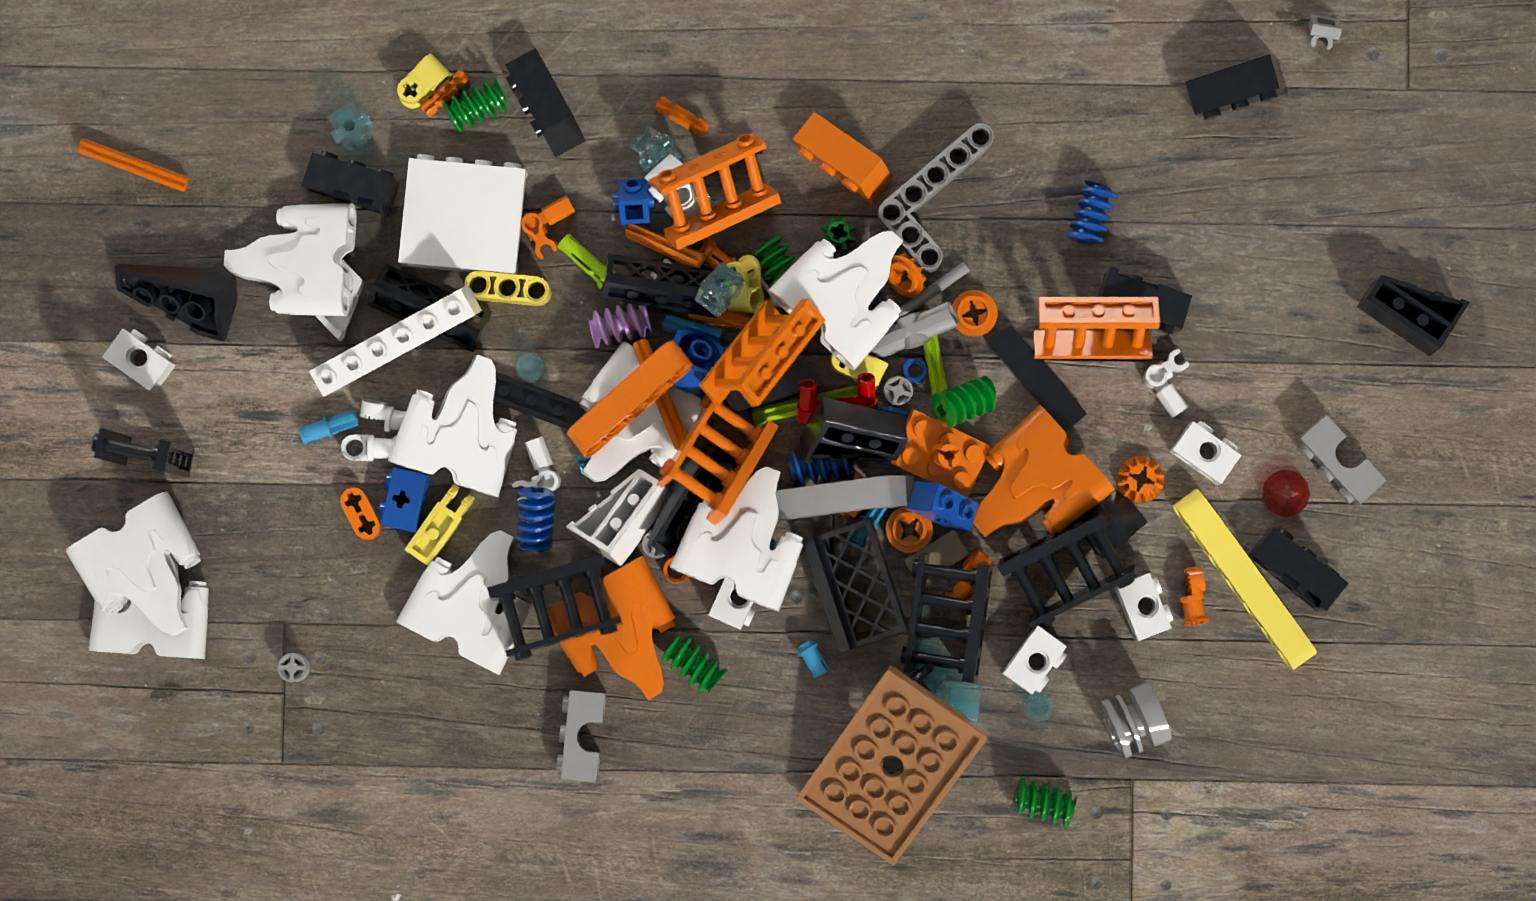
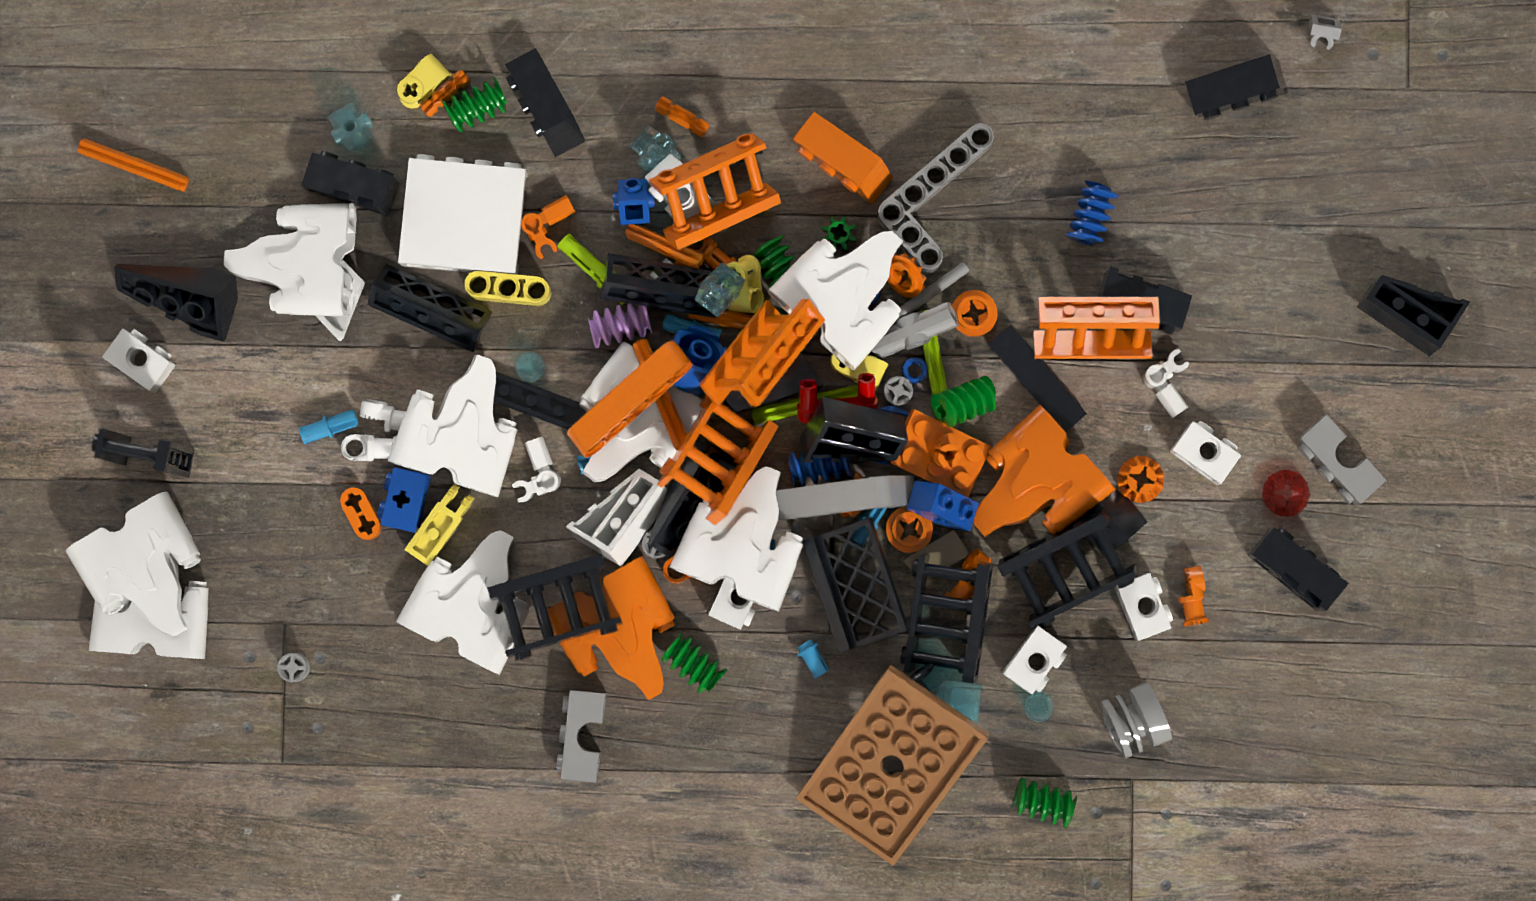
white brick [309,285,482,397] -> none
blue piece [516,486,556,552] -> none
light yellow beam [1172,488,1317,670] -> none

